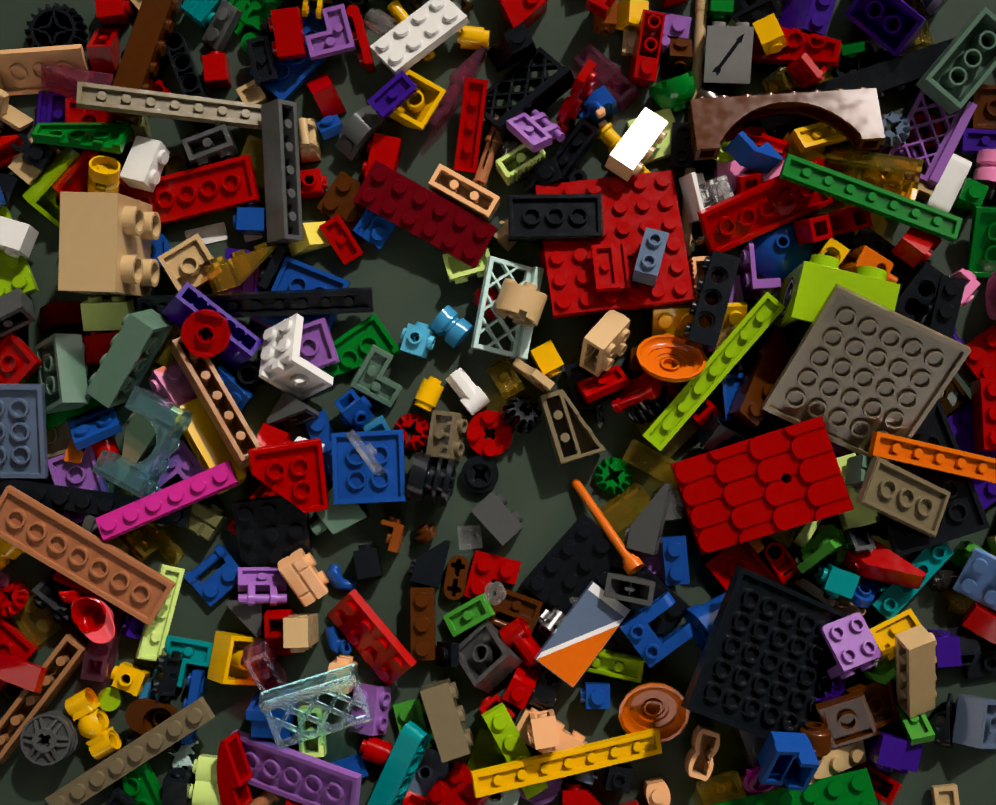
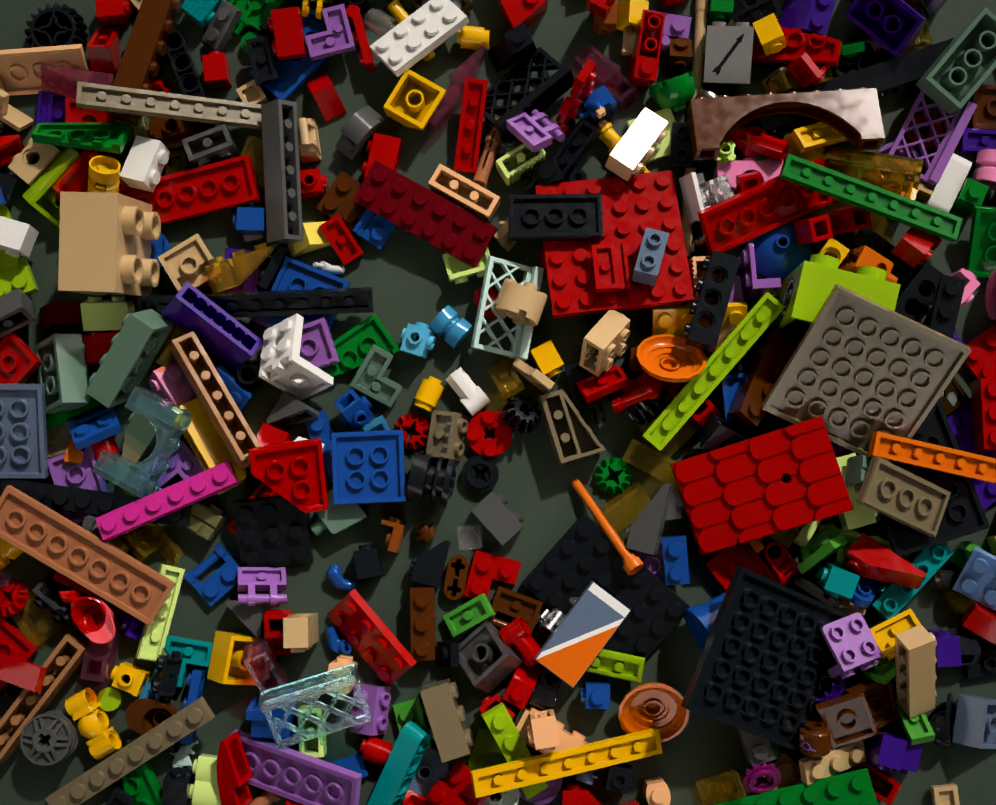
black plate [11,133,57,172] -> none
red plate [181,309,231,358] -> none
white sticker [185,222,228,244] -> none
light nougat brick [277,548,329,607] -> none
blue plate [316,114,343,140] -> none
clear plate [346,429,386,476] -> none
dark purple plate [367,70,418,120] -> none
clear plate [483,581,506,605] -> none
dark grey slope [603,572,656,606] -> none
blue brick [620,591,698,668] -> none
light nougat brick [684,724,720,781] -> none
blue slope [725,131,783,174] -> none
blue plate [757,731,820,791] -> none
black plate [843,526,876,555] -> none
sand blue gear [881,111,911,147] -> none
none -> reddish brown plate [148,117,196,151]
none -> white piece [313,261,345,274]

